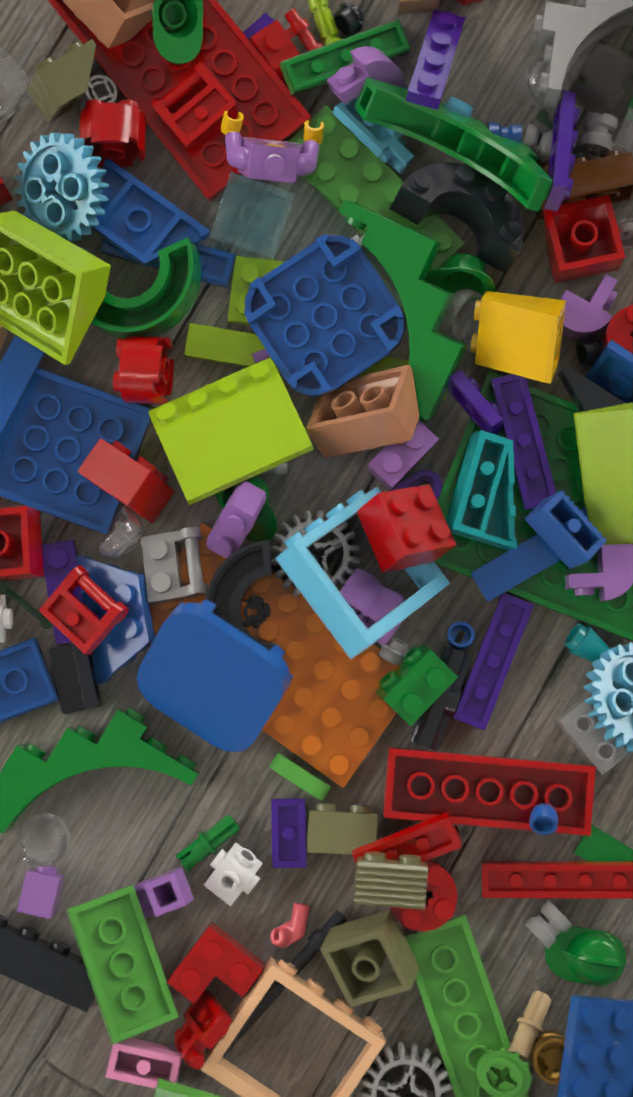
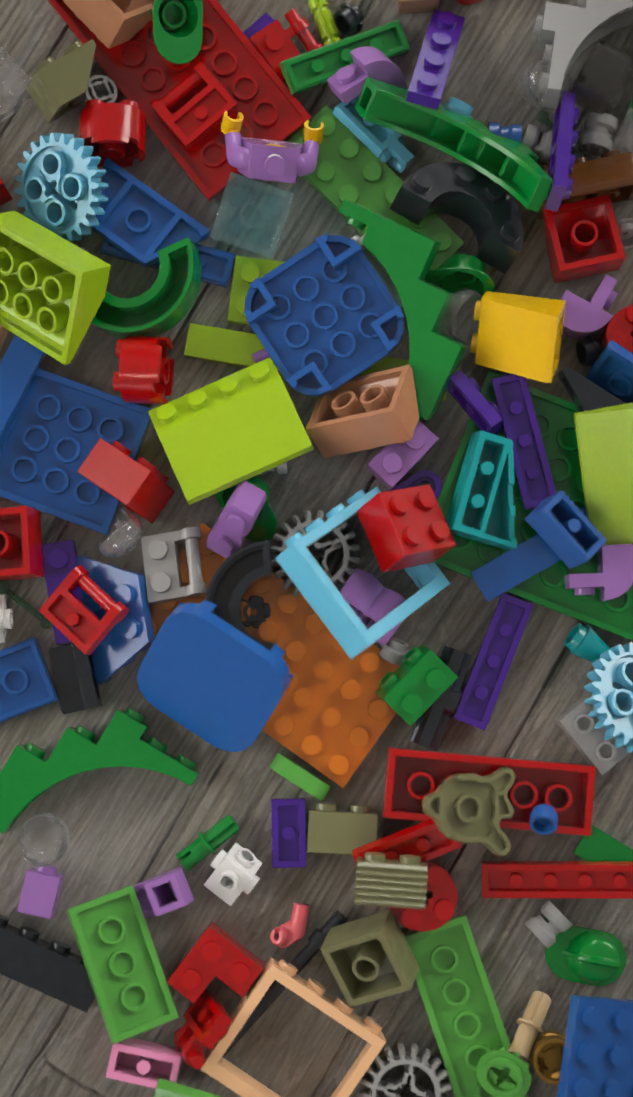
blue hinge [446,621,474,650] -> none
none -> olive tile [422,768,515,856]

